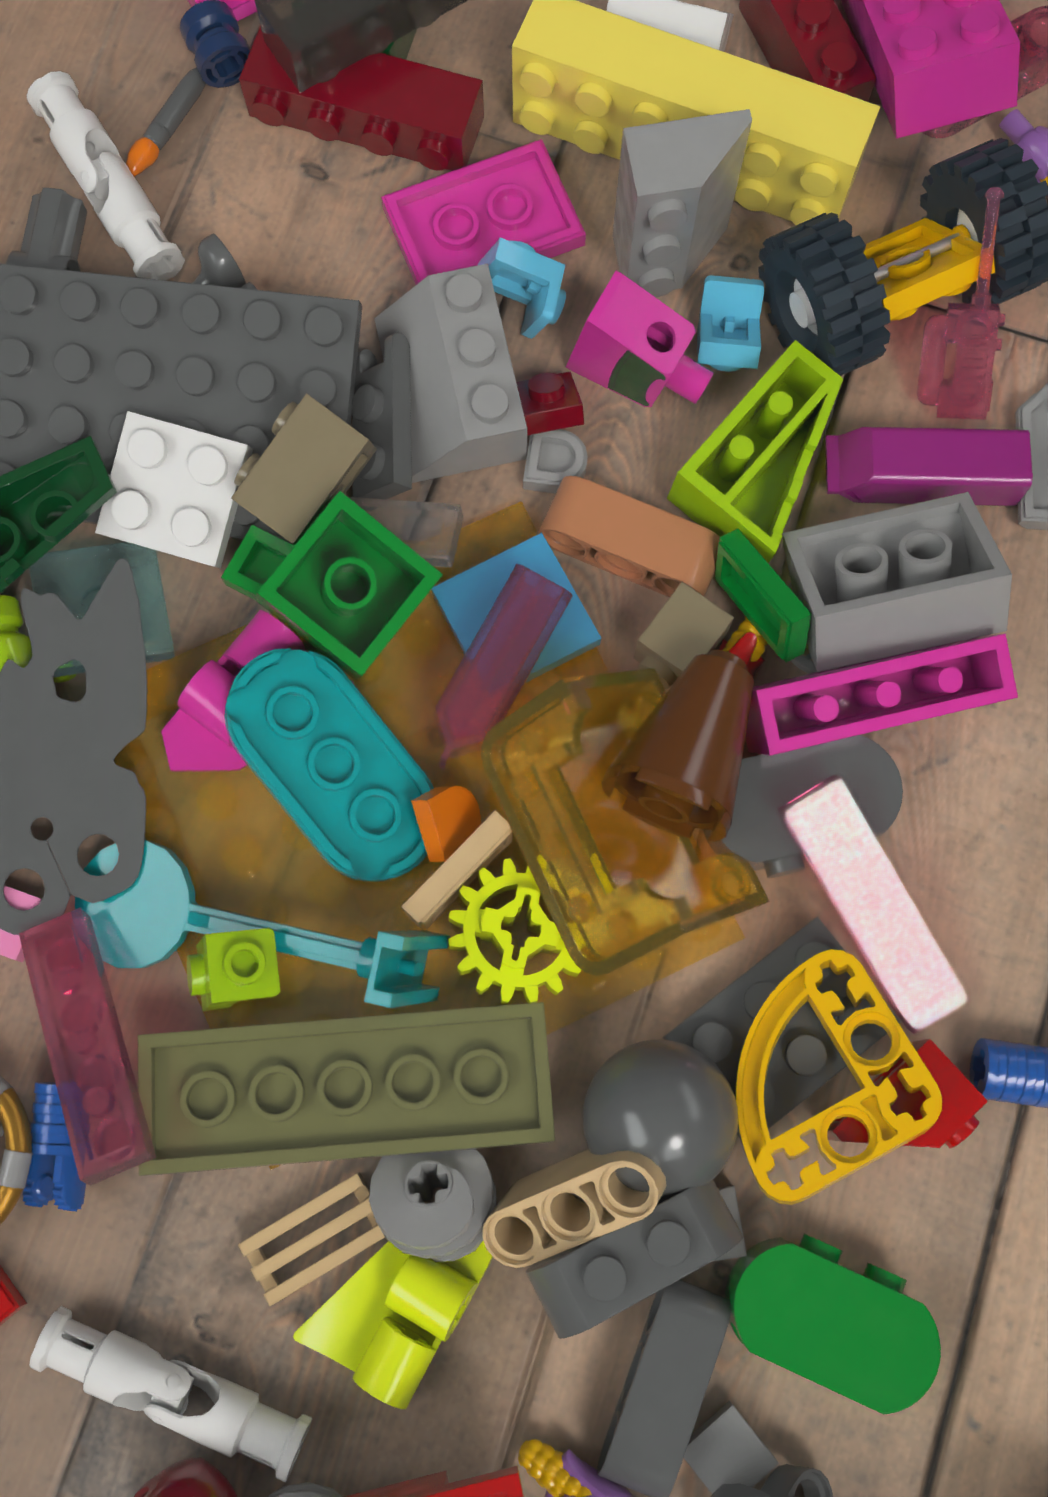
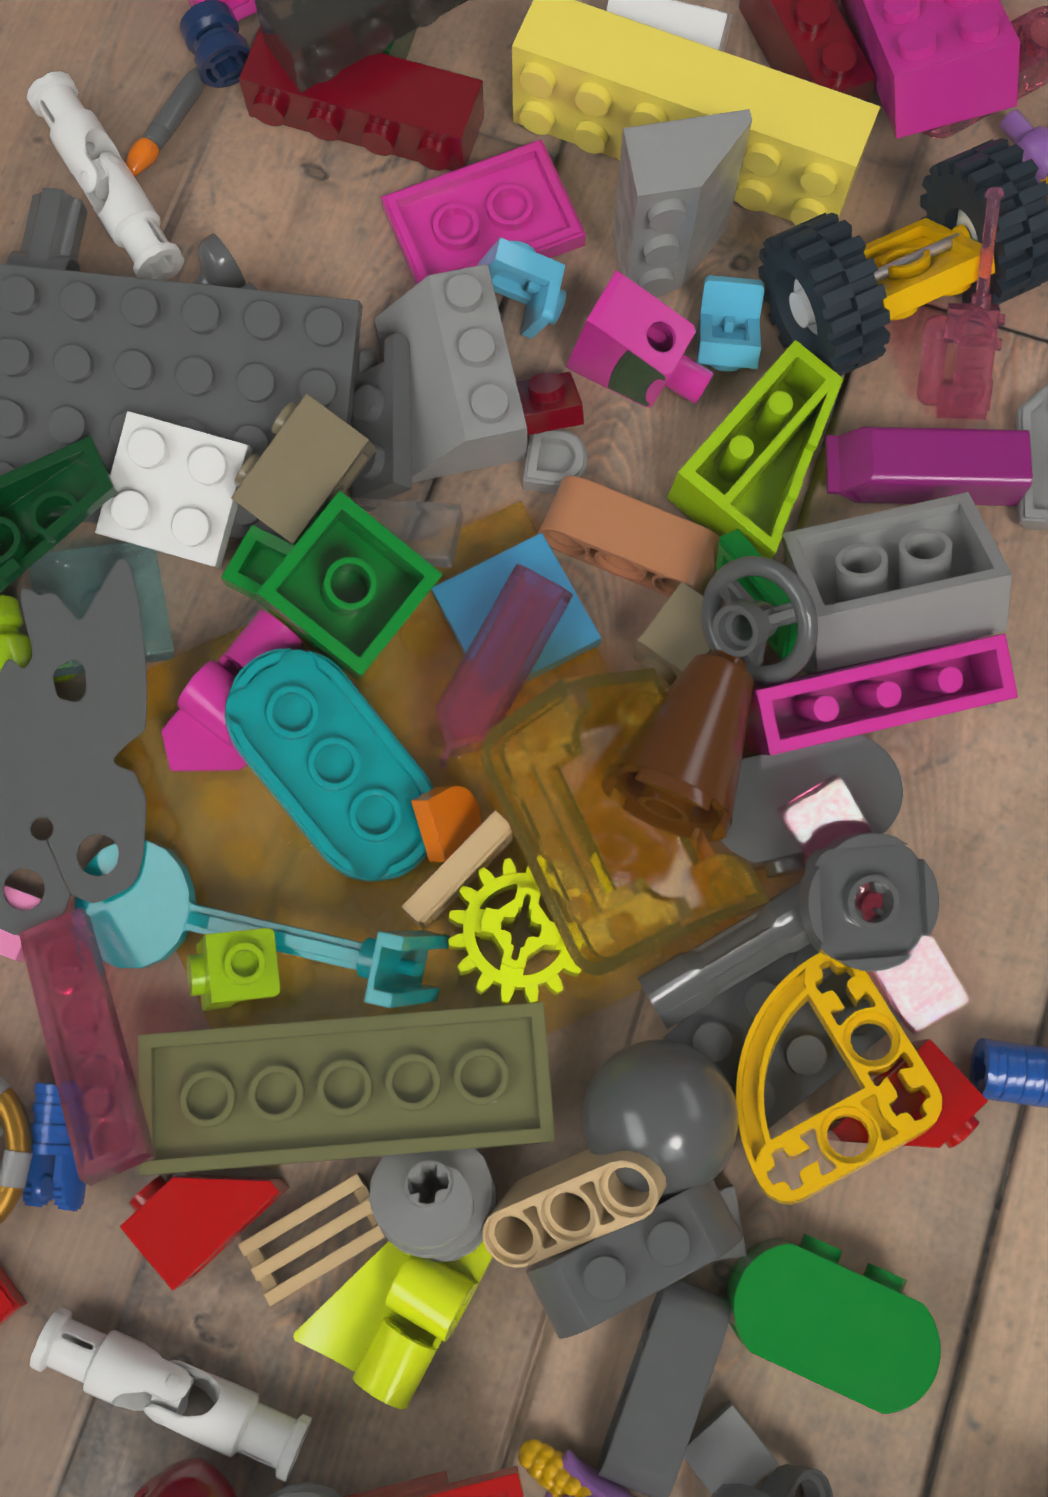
none -> red slope [119,1174,290,1291]
none -> dark grey axle [637,880,811,1029]
none -> dark grey piece [701,556,818,685]
none -> dark grey plate [799,832,939,971]

